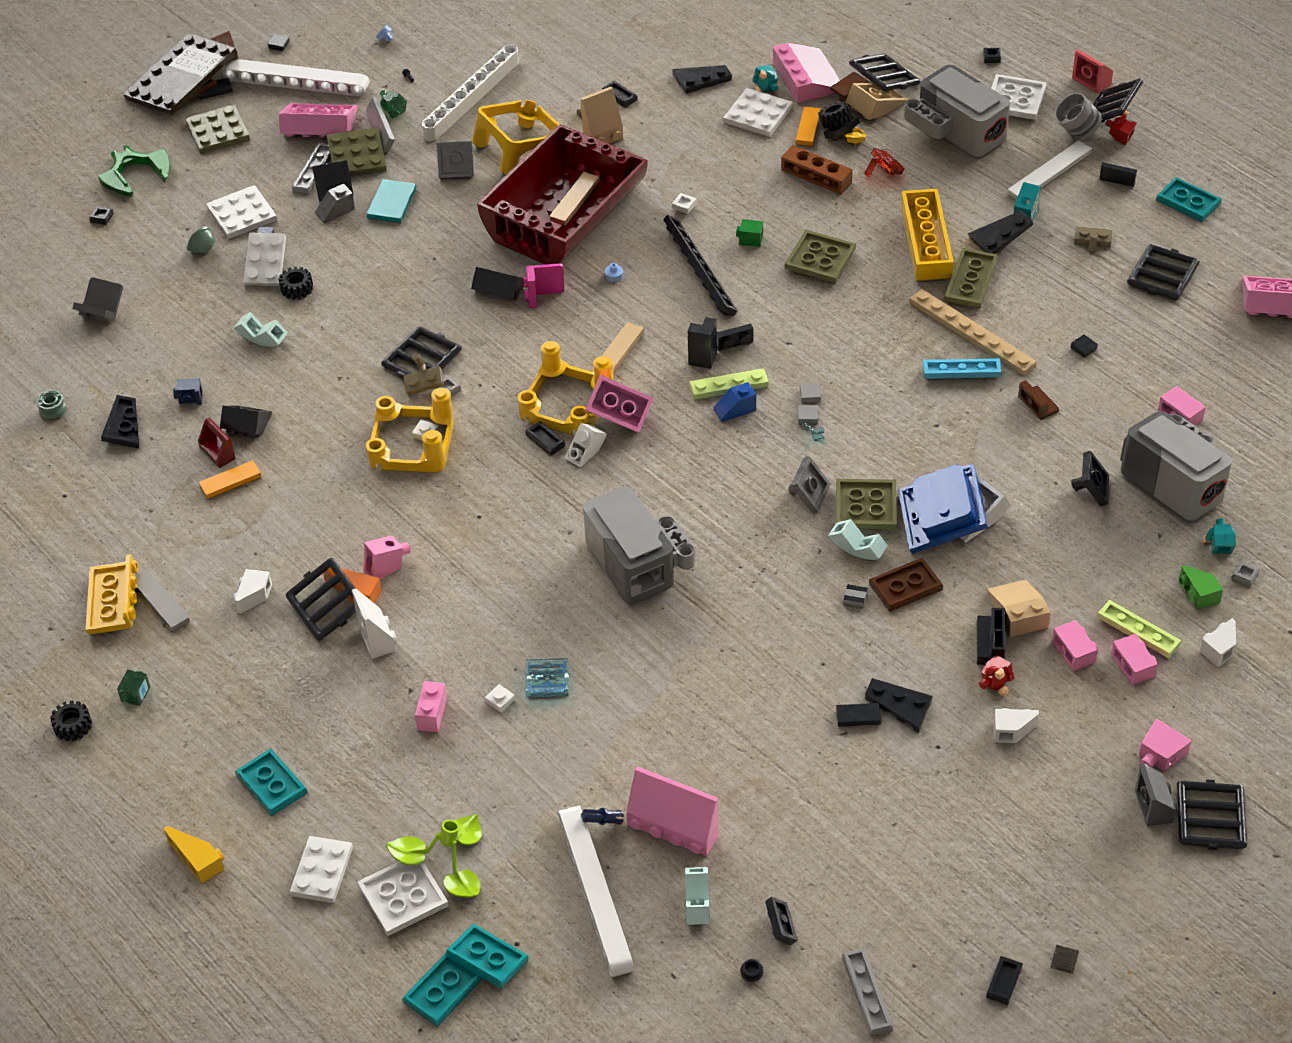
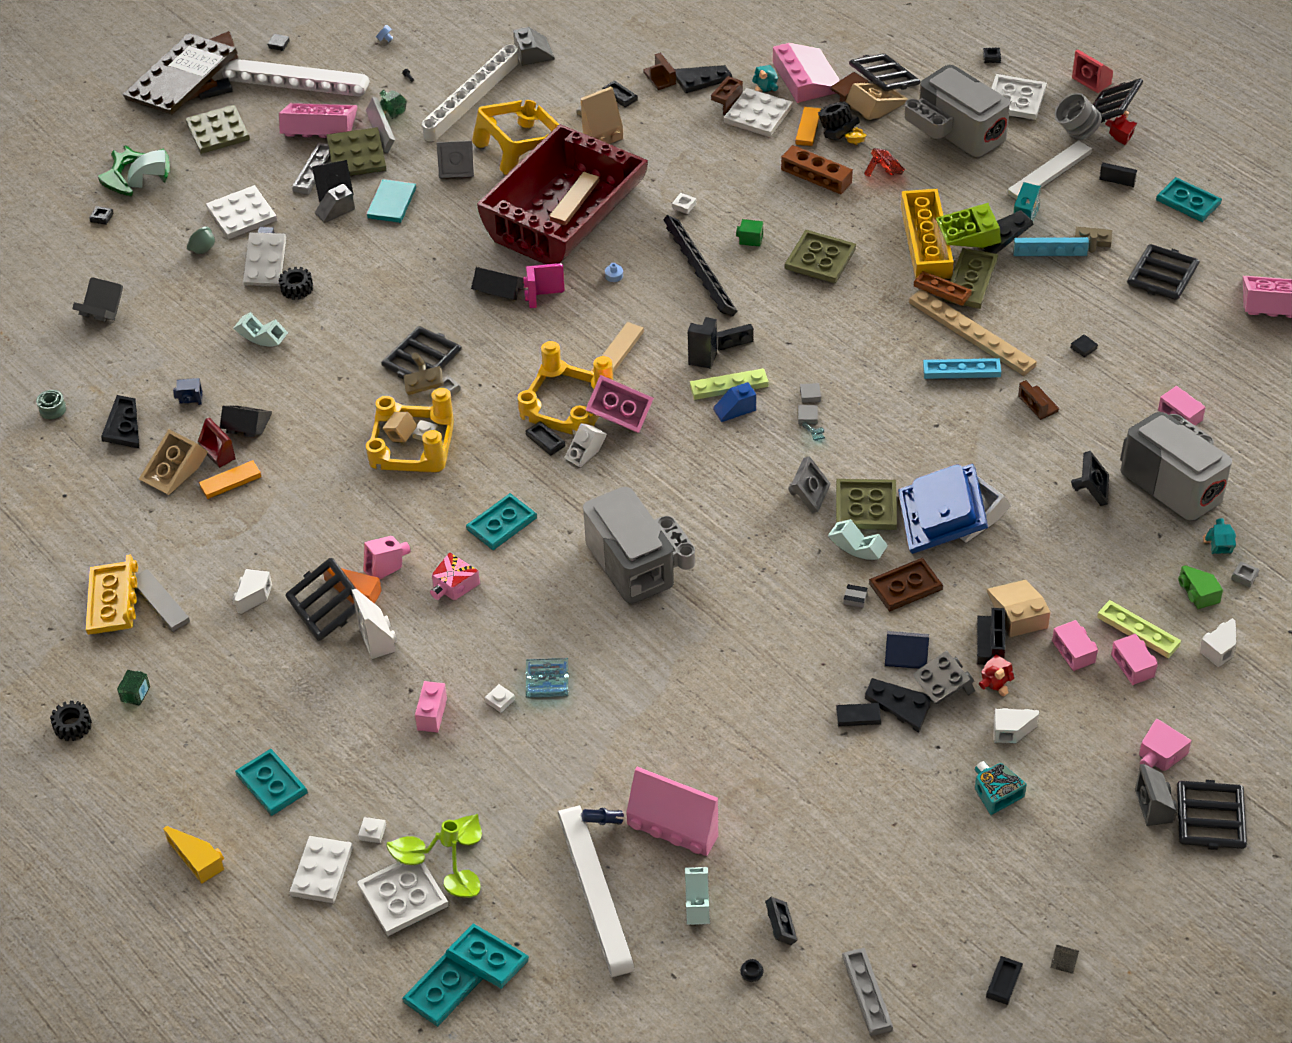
none -> light aqua brick [128,150,165,188]
none -> tan slope [139,429,208,495]
none -> white plate [358,817,386,843]
none -> tan brick [383,412,418,442]
none -> bright pink torso [430,553,480,600]
none -> teal tile [466,493,537,550]
none -> dark grey slope [513,27,555,66]
none -> reddish brown panel [643,52,676,90]
none -> reddish brown panel [711,76,743,115]
none -> dark blue slope [885,631,929,669]
none -> dark orange tile [914,271,972,306]
none -> dark grey bracket [914,650,975,704]
none -> lime slope [936,203,1001,248]
none -> torso [974,761,1027,815]
none -> medium azure plate [1013,238,1089,256]

